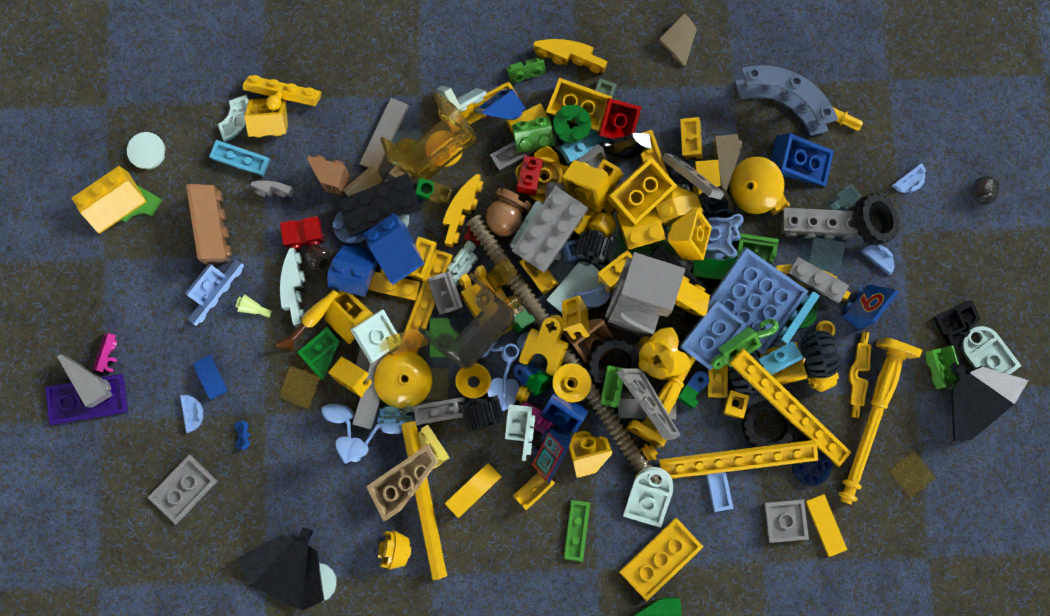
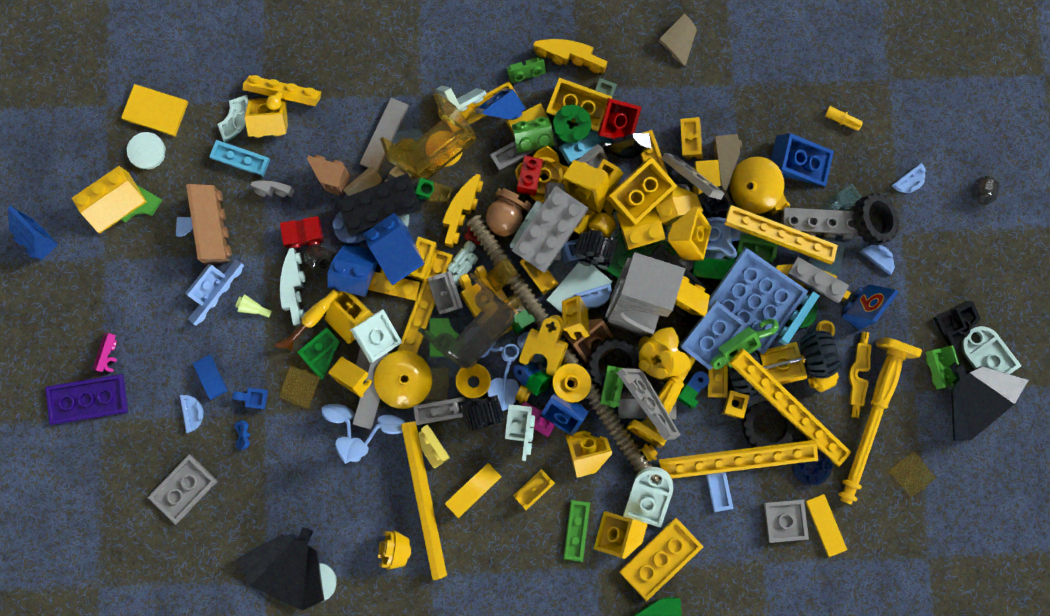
light grey slope [57,354,112,408] -> none
tan wedge [366,445,438,521] -> none
clear light blue plate [379,406,413,424] -> none
clear yellow tile [385,326,428,356] -> none
slope [531,426,572,483] -> none
yellow hinge [597,250,632,293] -> none
sand blue fence [734,65,838,137] -> none
medium azure plate [759,341,803,375] -> none
none -> blue slope [8,205,58,260]
none -> yellow tile [121,84,188,137]
none -> light blue tile [176,217,193,237]
none -> blue plate [232,387,268,410]
none -> yellow slope [593,511,647,559]
none -> yellow plate [724,205,838,264]

